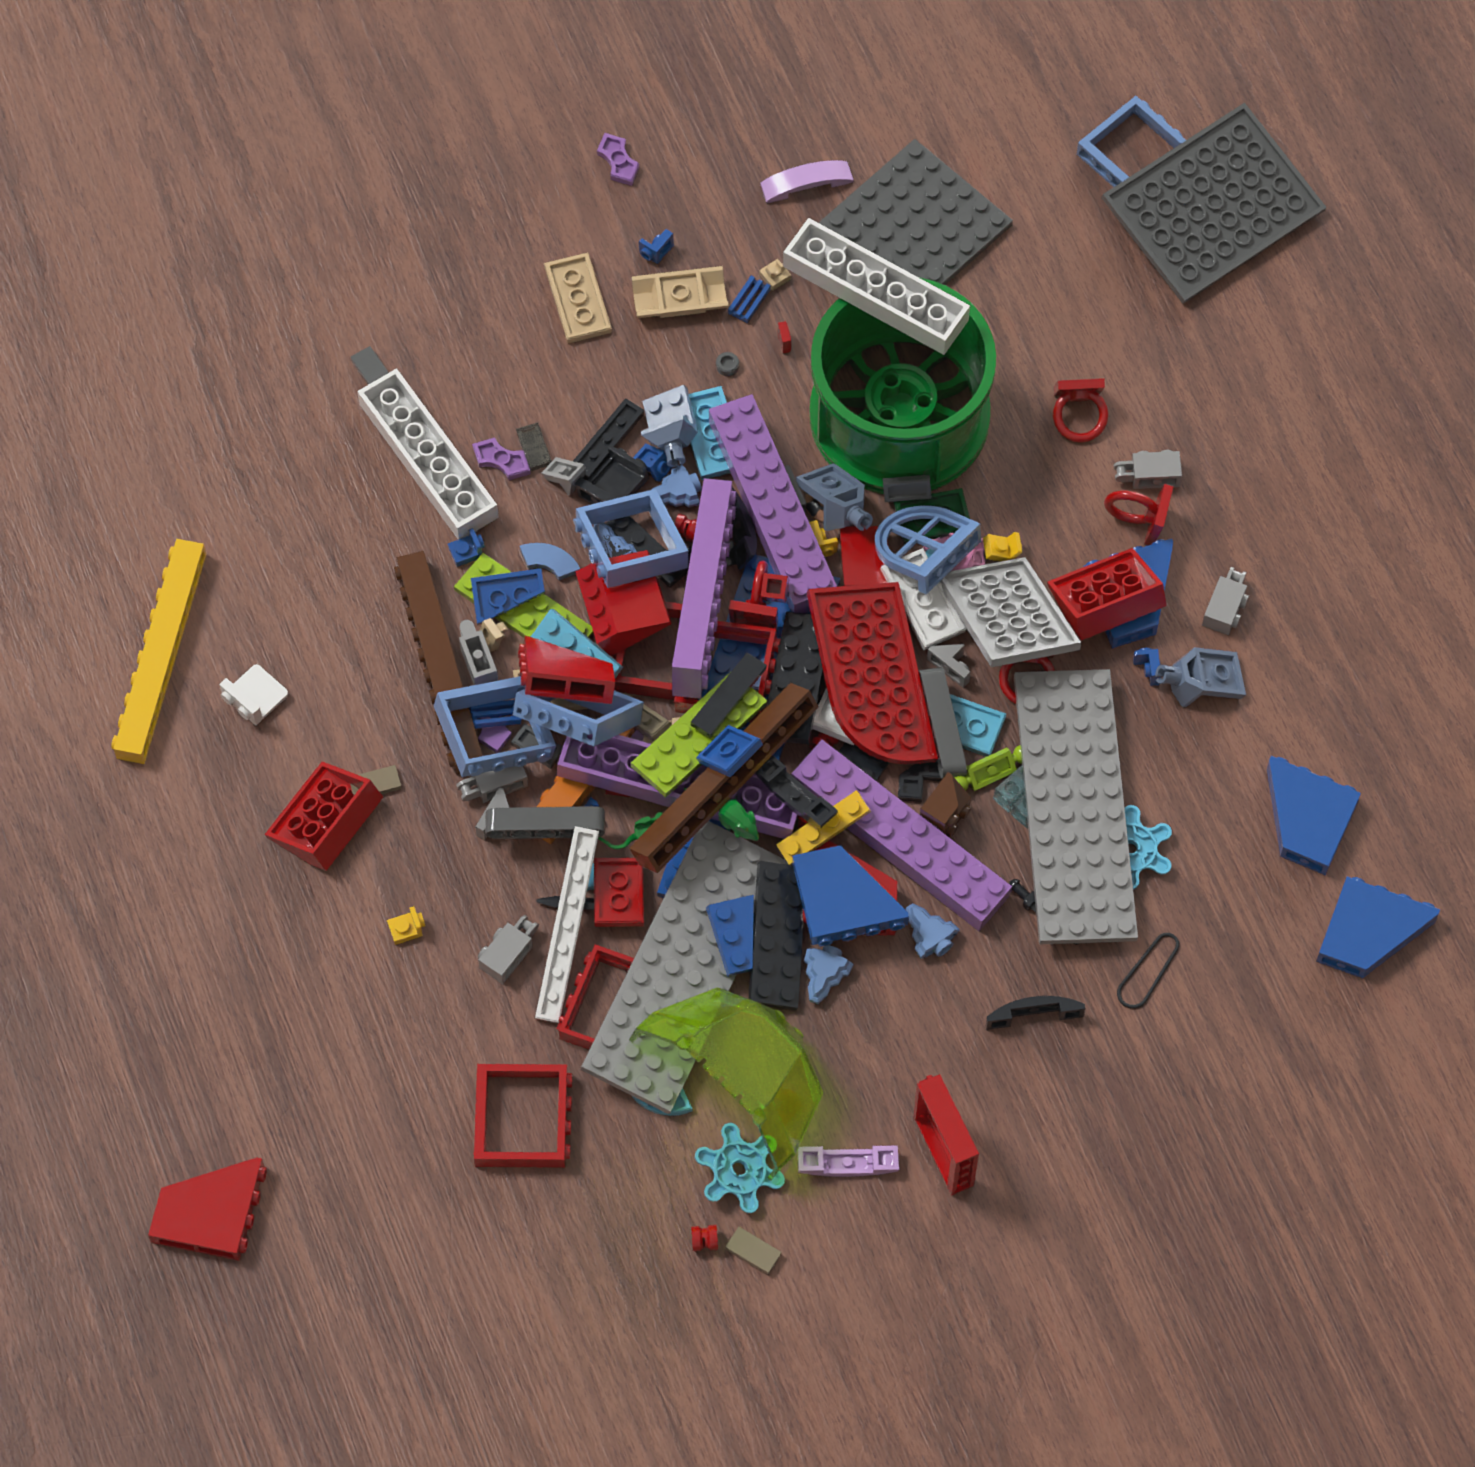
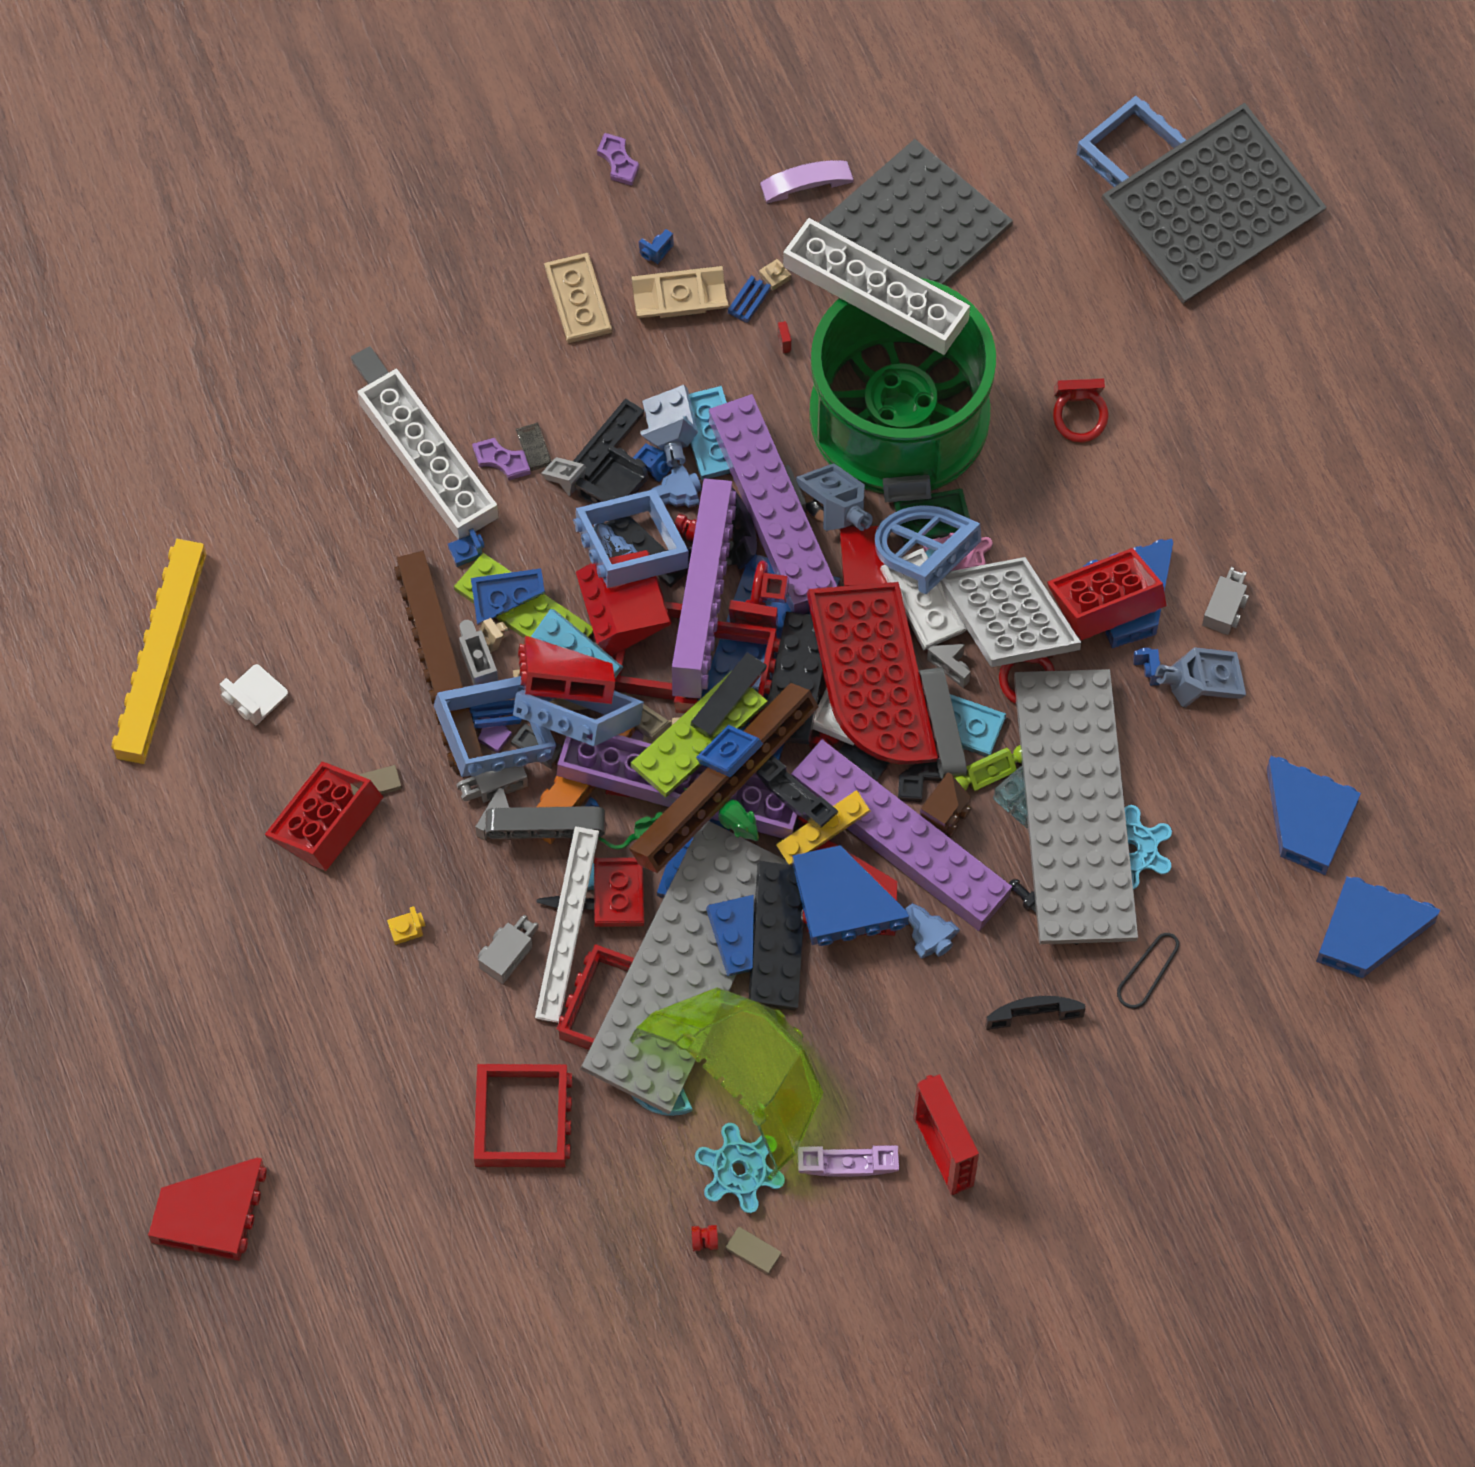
medium blue tile [520,543,580,580] -> none
dark grey tile [716,352,739,376] -> none
medium blue rock [804,945,854,1004] -> none
yellow bracket [809,520,838,557] -> none
yellow bracket [983,532,1022,562] -> none
red tile [1104,484,1173,545] -> none
light grey brick [1114,450,1182,489] -> none

